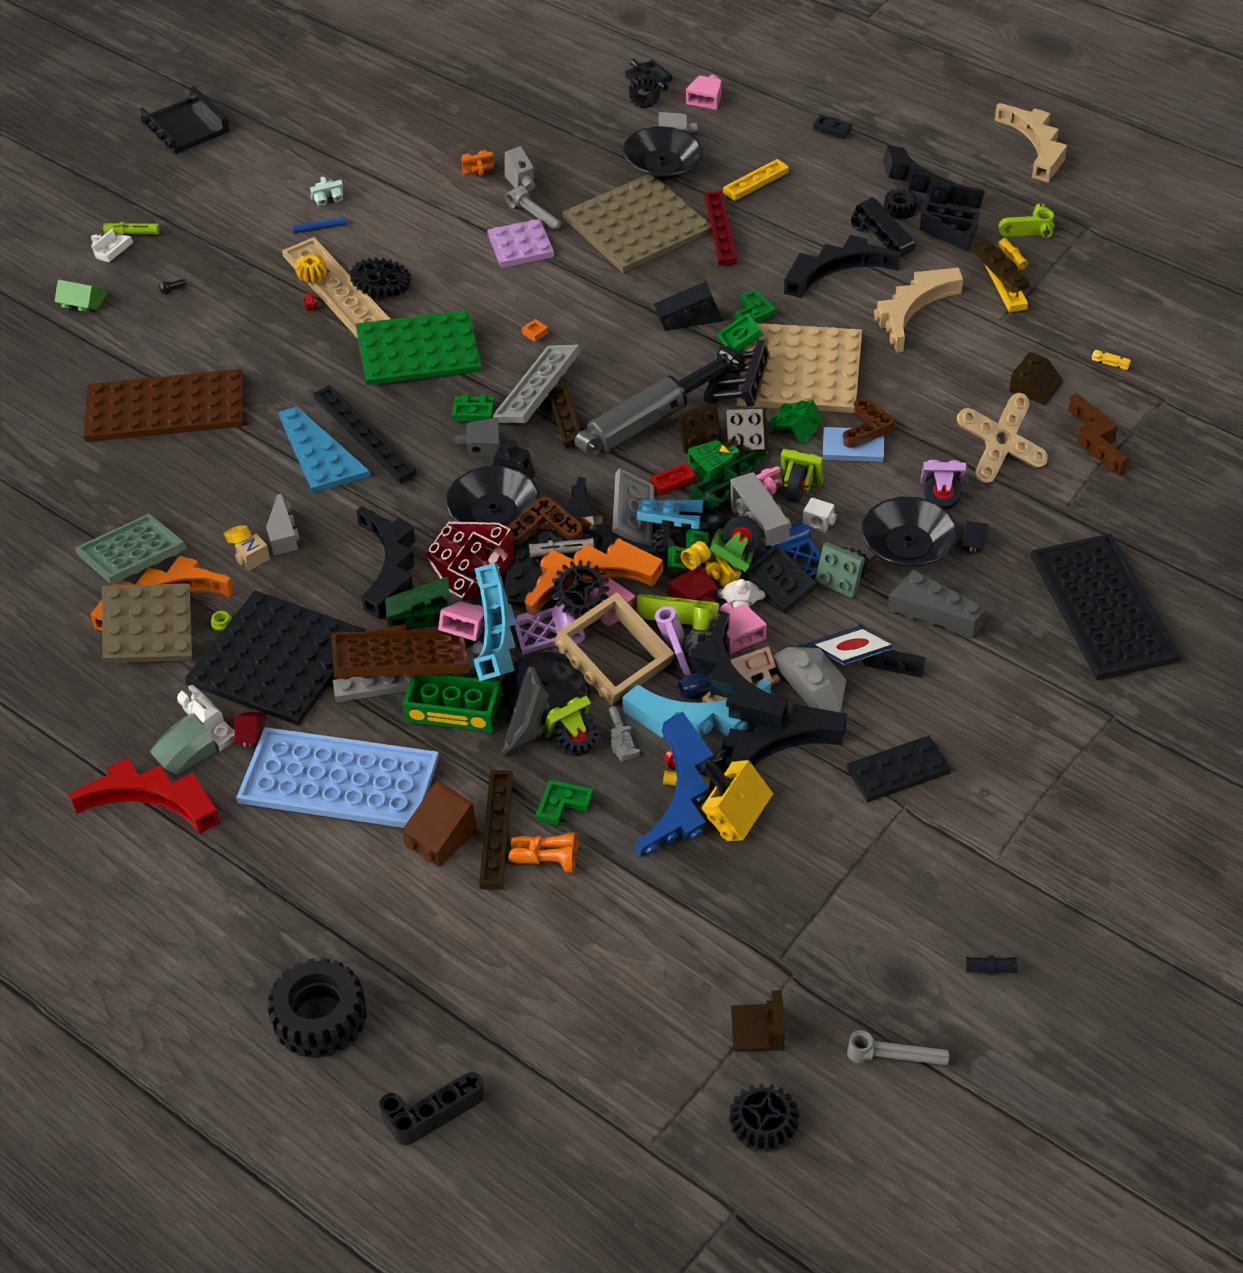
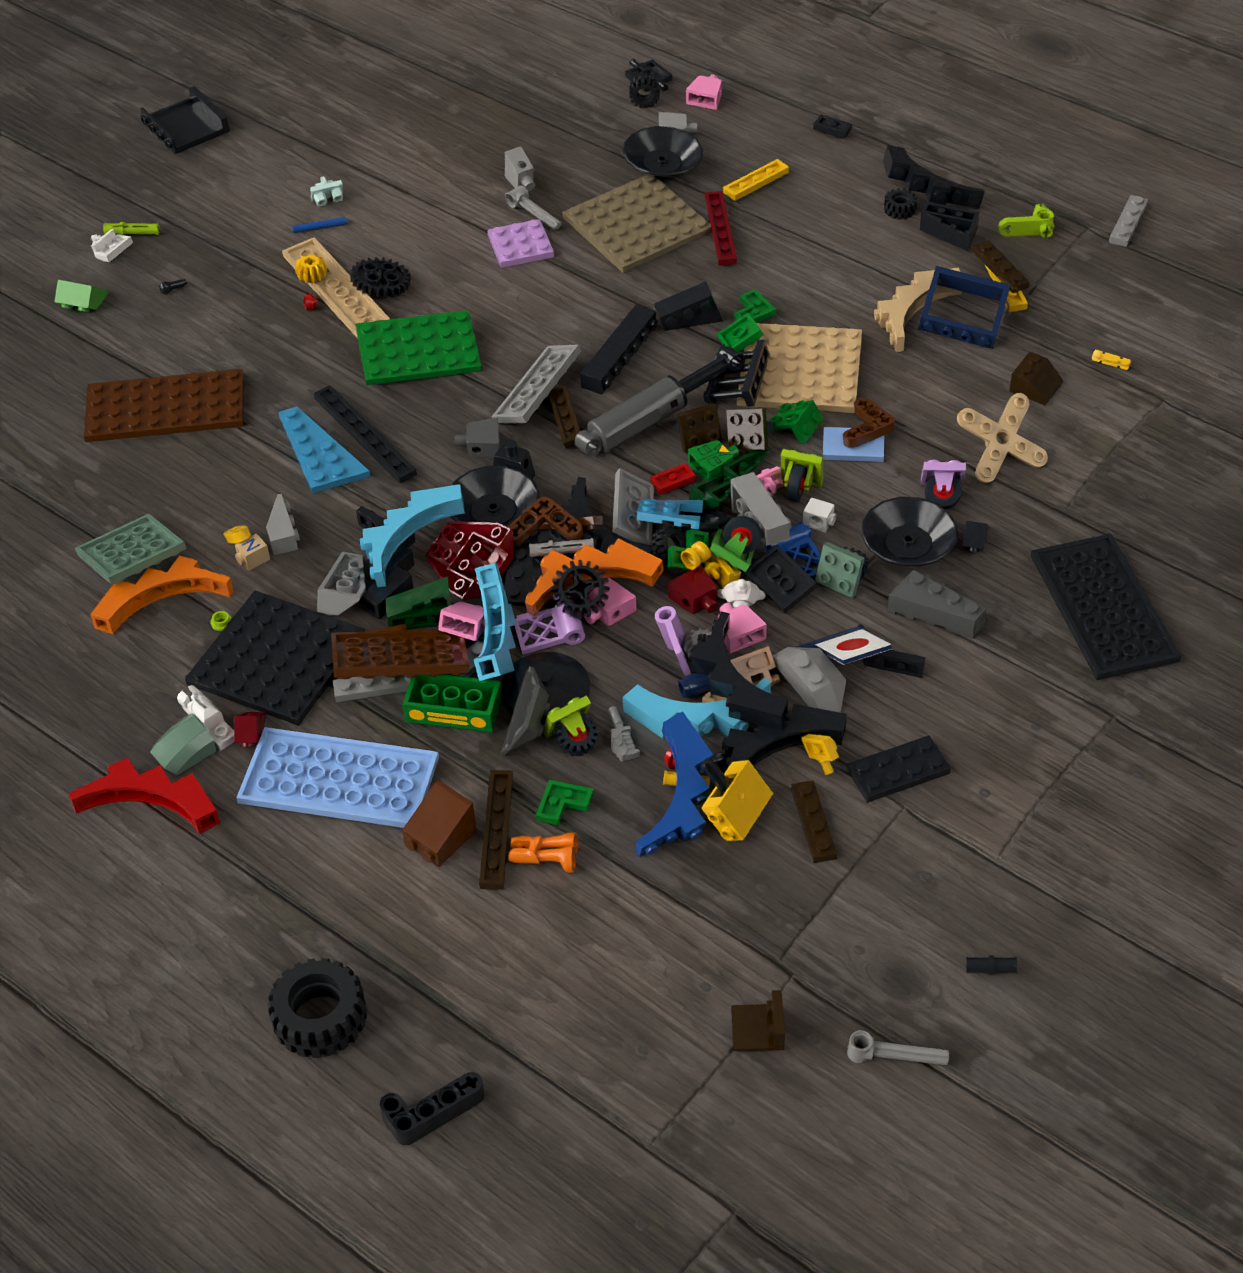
dark tan plate [102,584,192,663] -> none
green plate [452,394,495,422] -> none
orange hips [461,150,495,176] -> none
orange plate [521,319,549,342] -> none
tan window [555,592,674,706] -> none
lime beam [636,594,719,630] -> none
black gear [729,1082,800,1152] -> none
black arch [784,235,901,298] -> none
black beam [851,197,915,258] -> none
tan arch [995,103,1067,183] -> none
yellow pin [998,238,1028,270] -> none
reddish brown bracket [1068,393,1128,477] -> none
none -> light grey wedge [317,552,365,616]
none -> medium azure arch [360,484,465,587]
none -> black brick [580,305,658,395]
none -> dark brown plate [791,780,837,863]
none -> yellow plate [801,734,839,775]
none -> dark blue window [918,266,1010,349]
none -> light grey plate [1109,195,1148,247]

